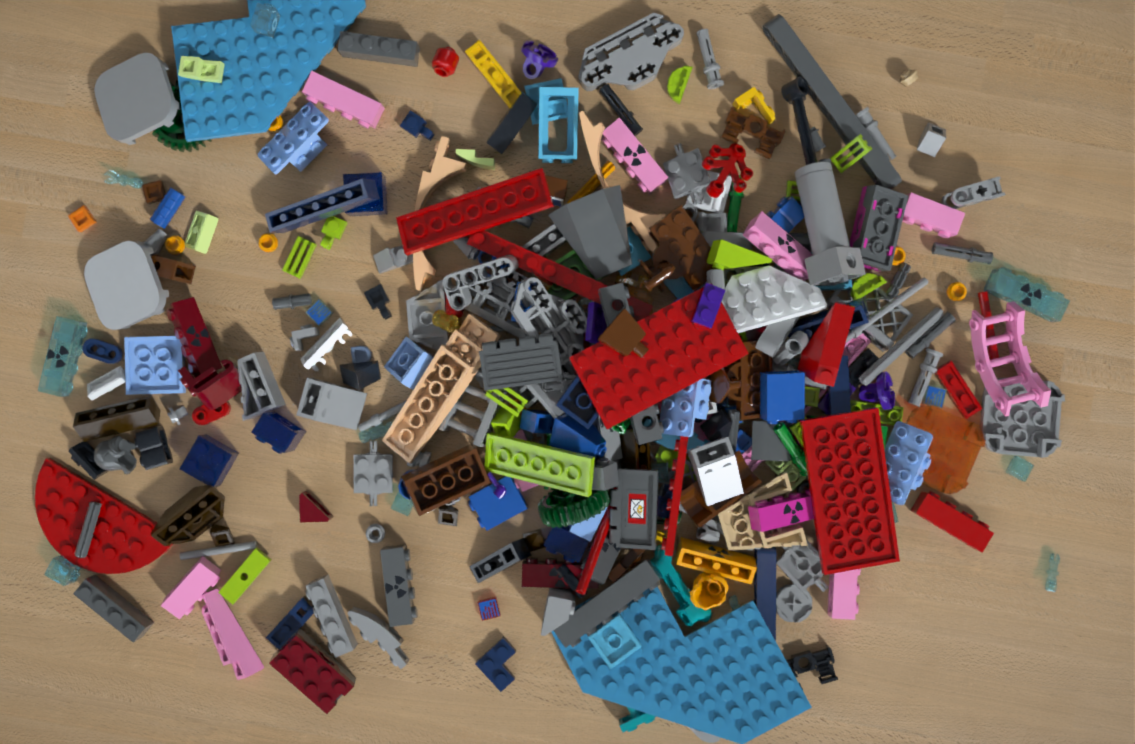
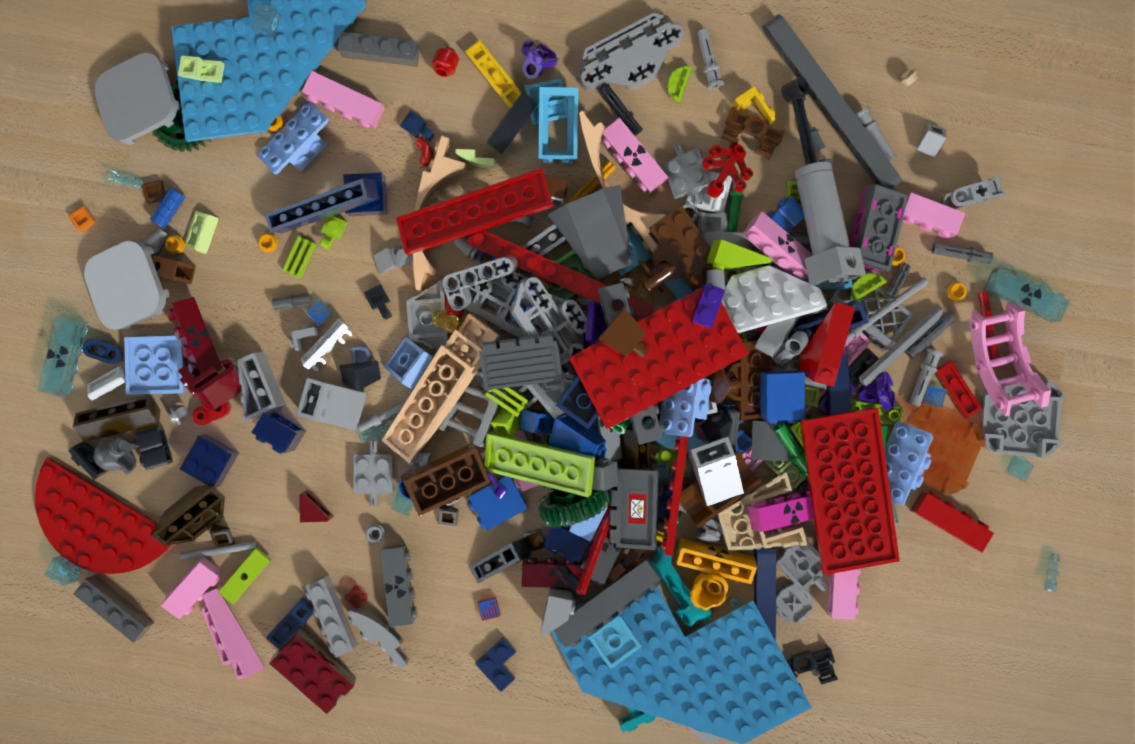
dark grey axle [75,501,102,558] -> none
lime tile [829,134,872,173] -> none
none -> clear red plate [344,585,368,609]
none -> red arm [415,137,434,167]

